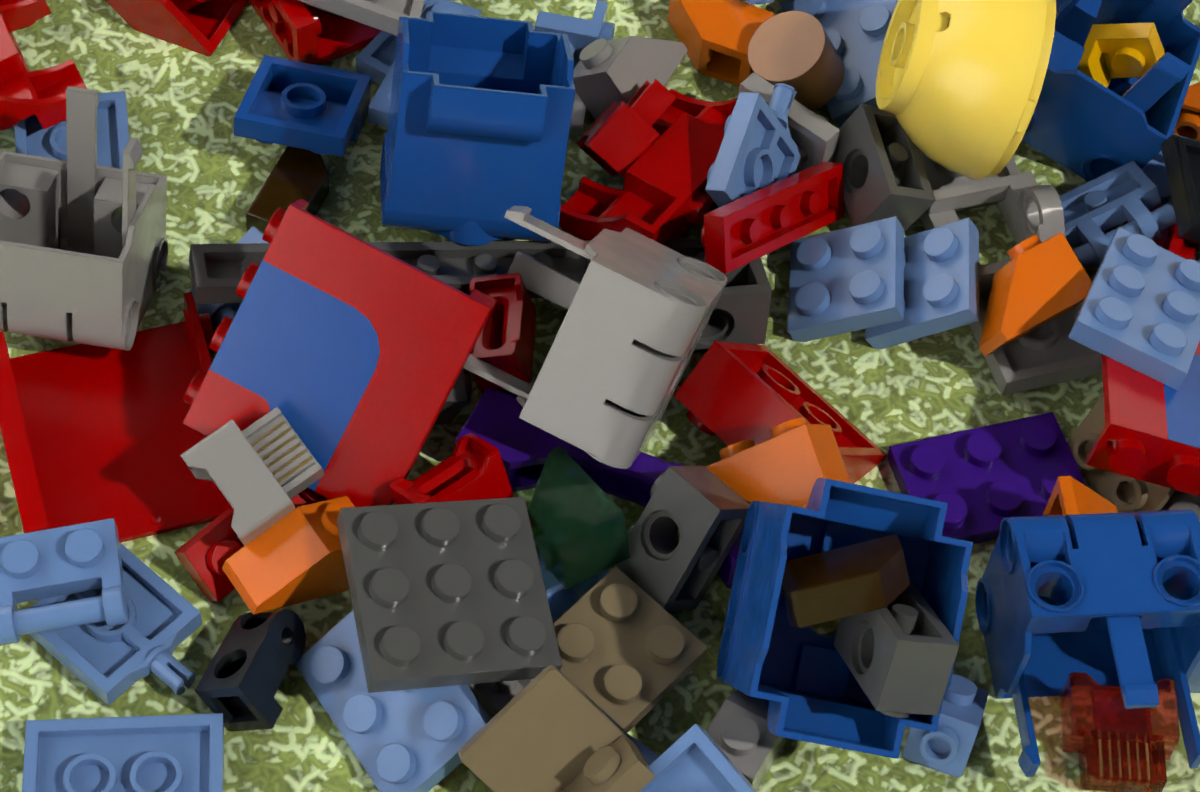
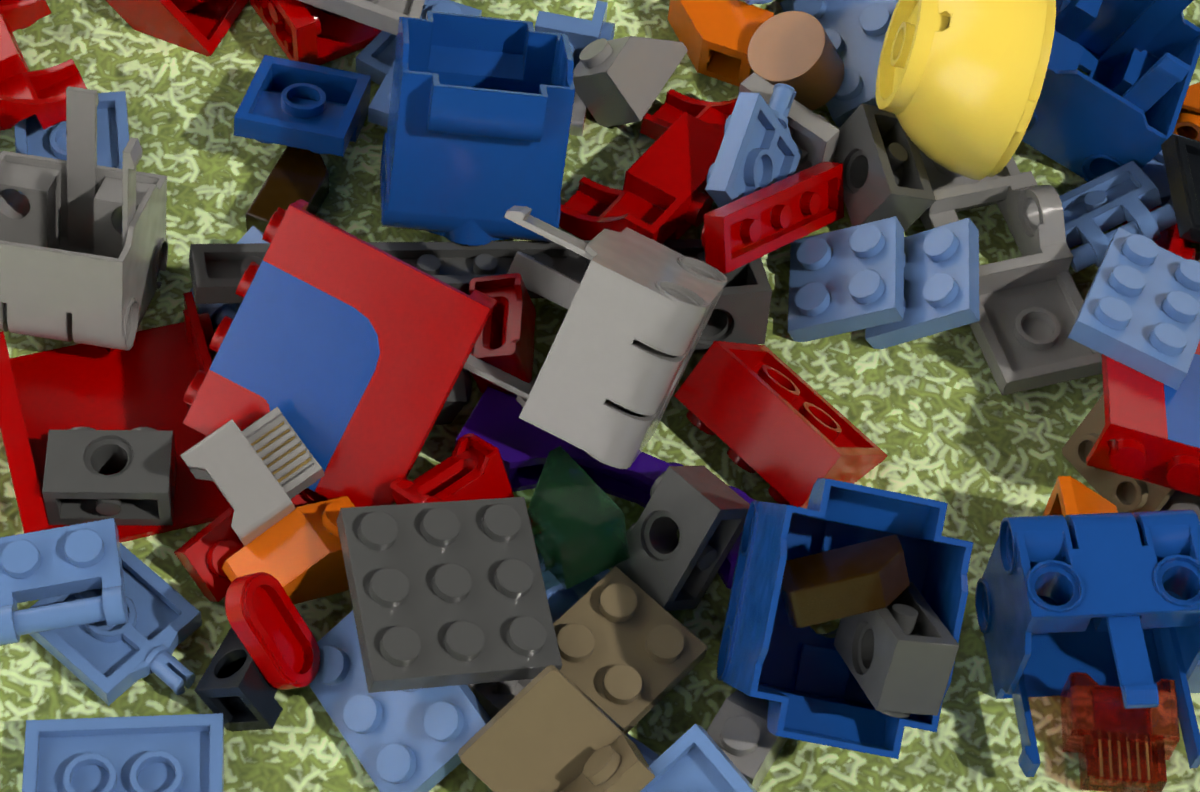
red piece [576,79,676,177] -> none
orange slope [706,417,851,509] -> none
dark purple plate [887,412,1086,545] -> none
medium blue bracket [902,674,989,777] -> none
orange slope [979,232,1092,357] -> none
yellow bracket [1077,22,1165,88] -> none
none -> dark grey brick [42,427,177,526]
none -> red tile [225,572,320,690]

